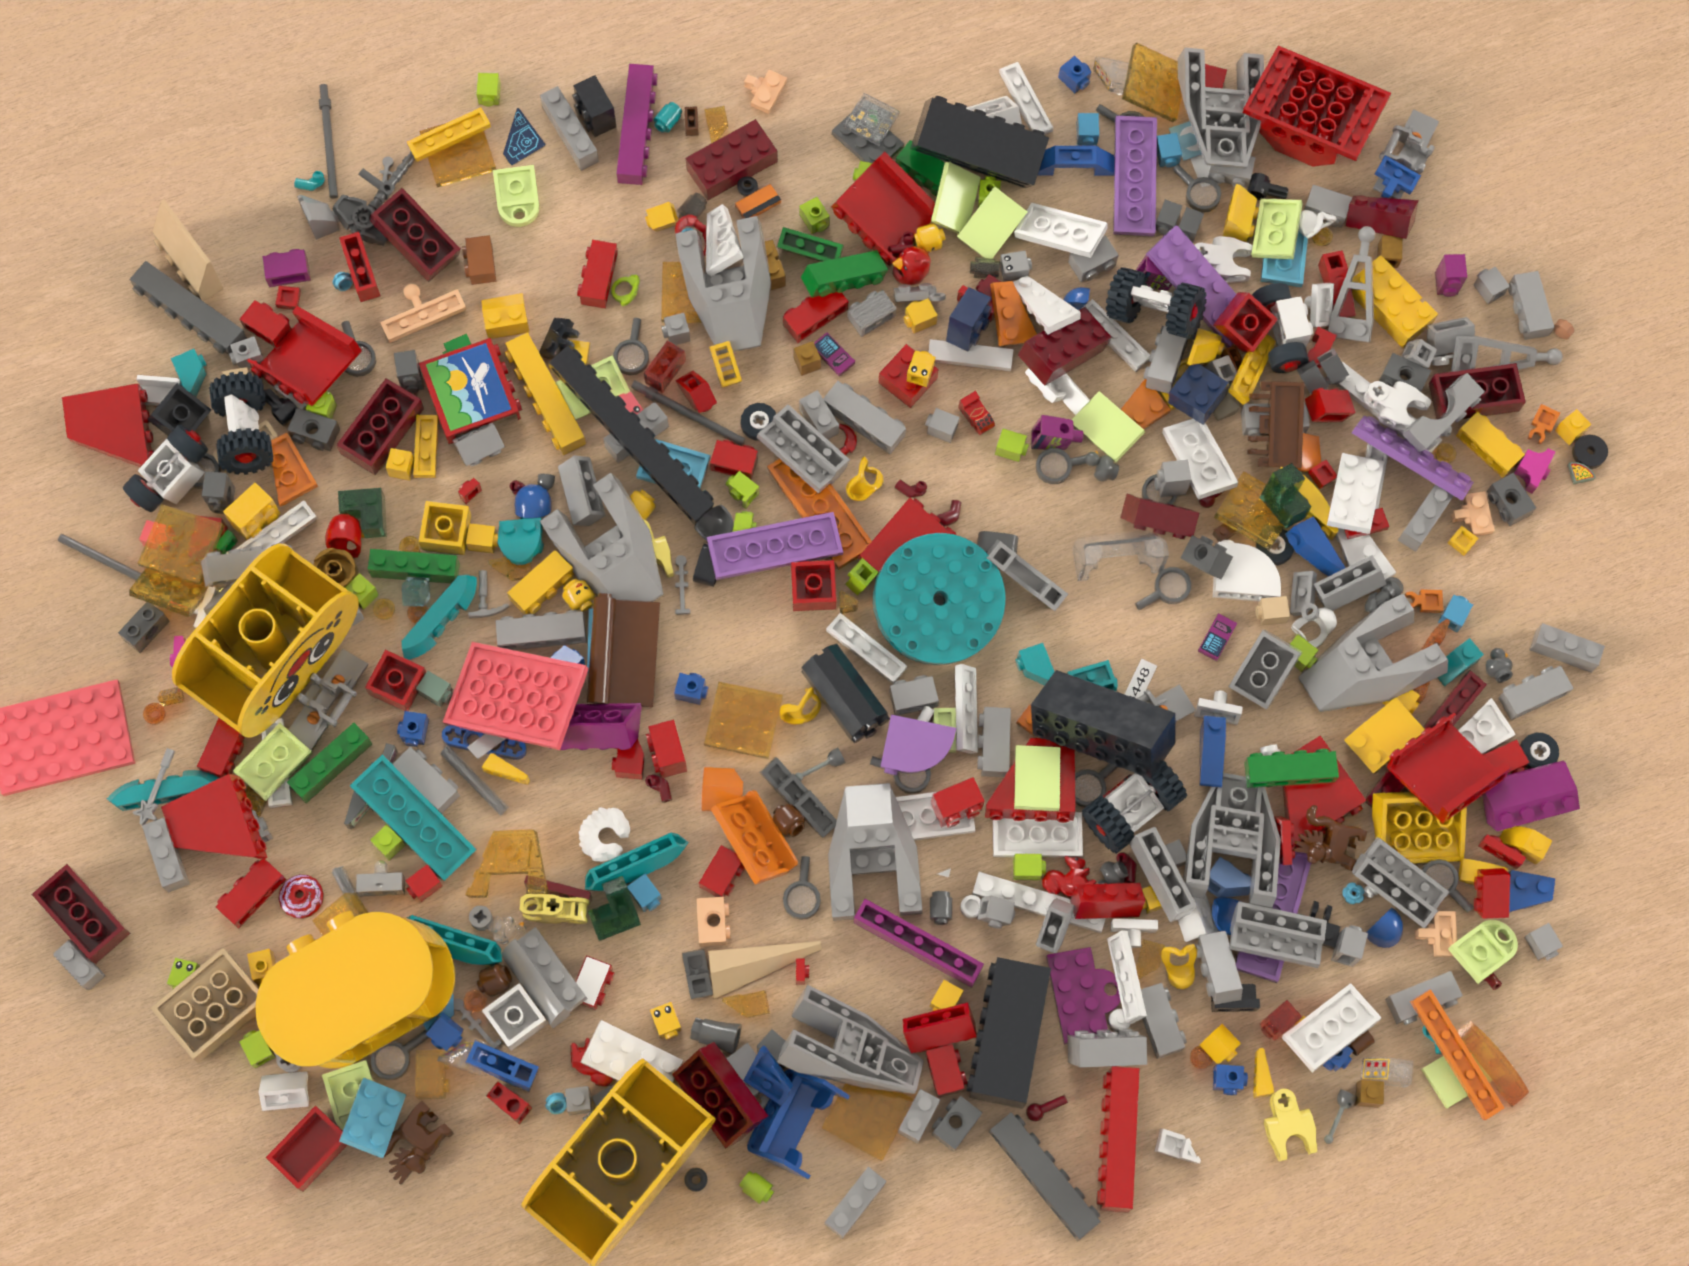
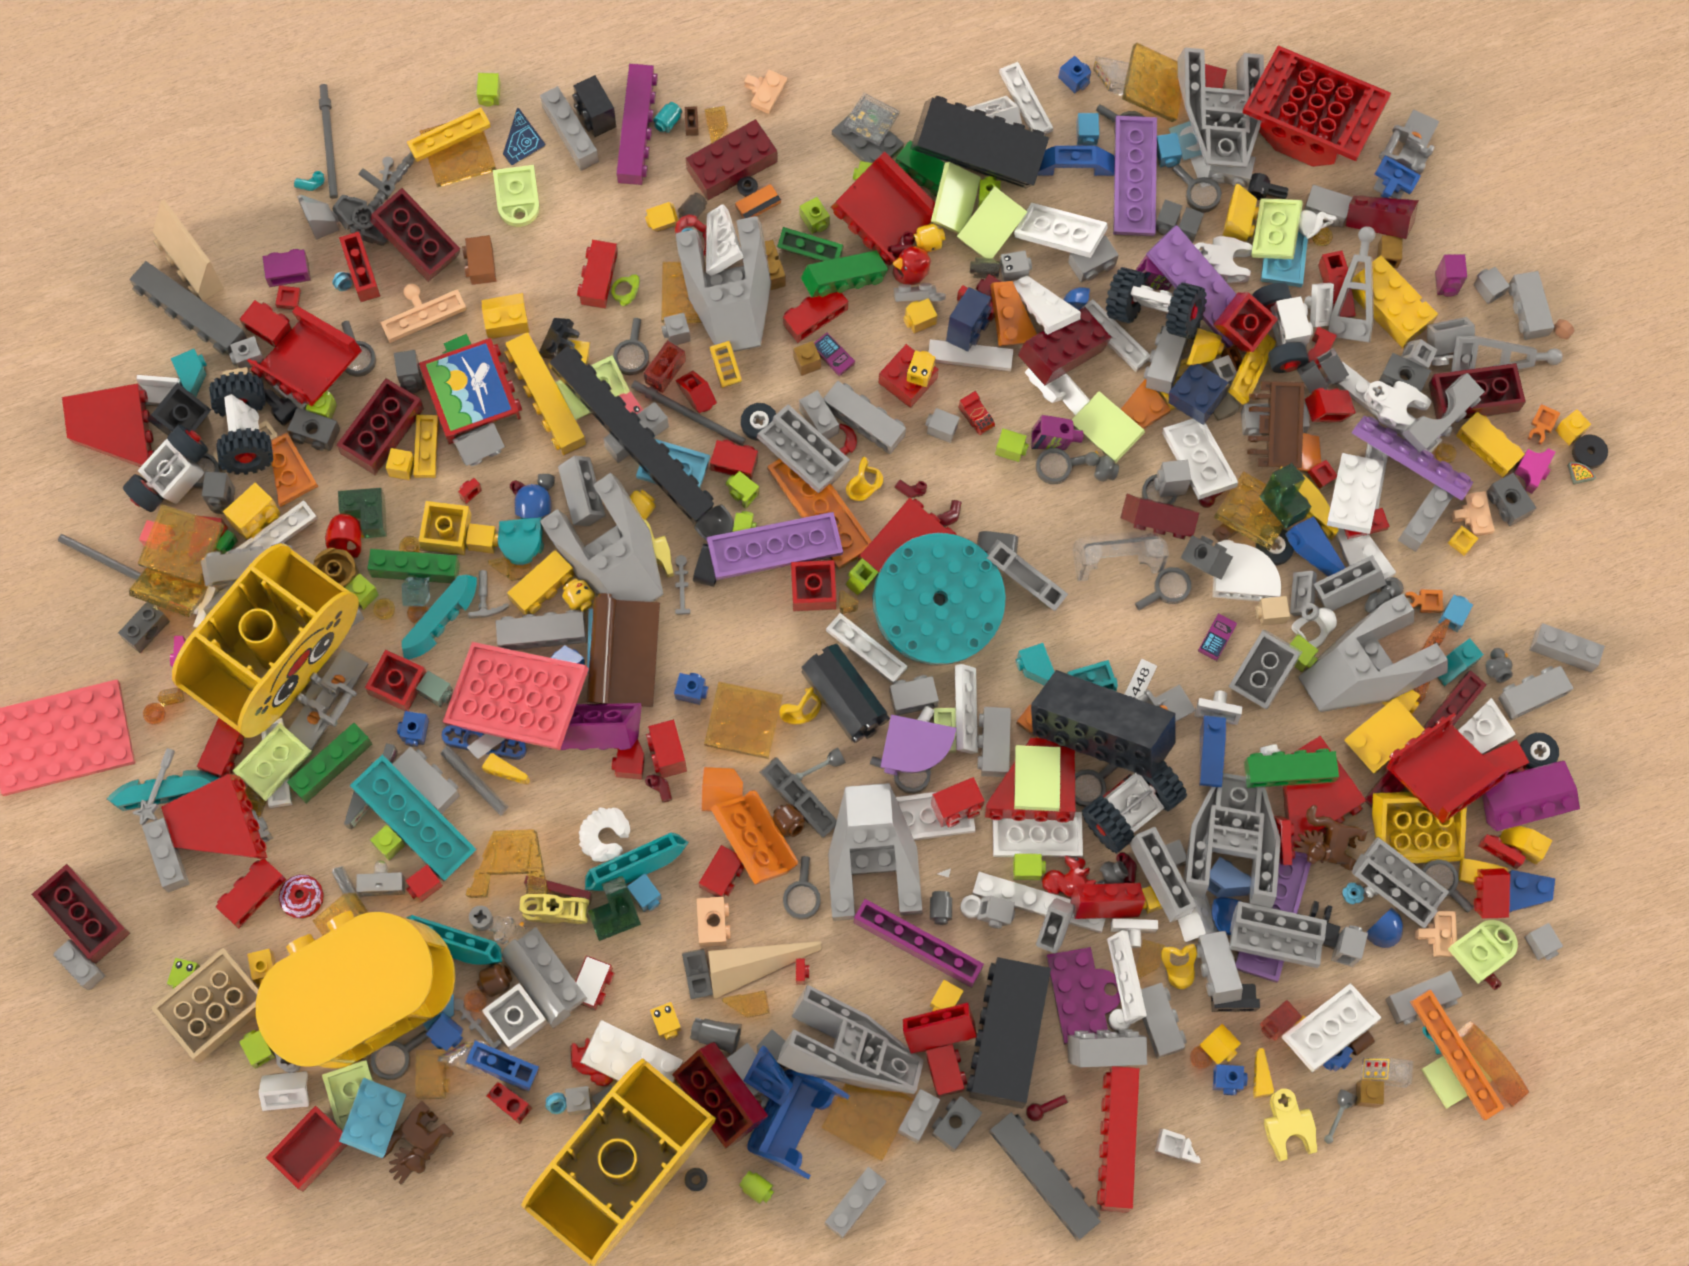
light grey brick [847,290,896,337] -> none

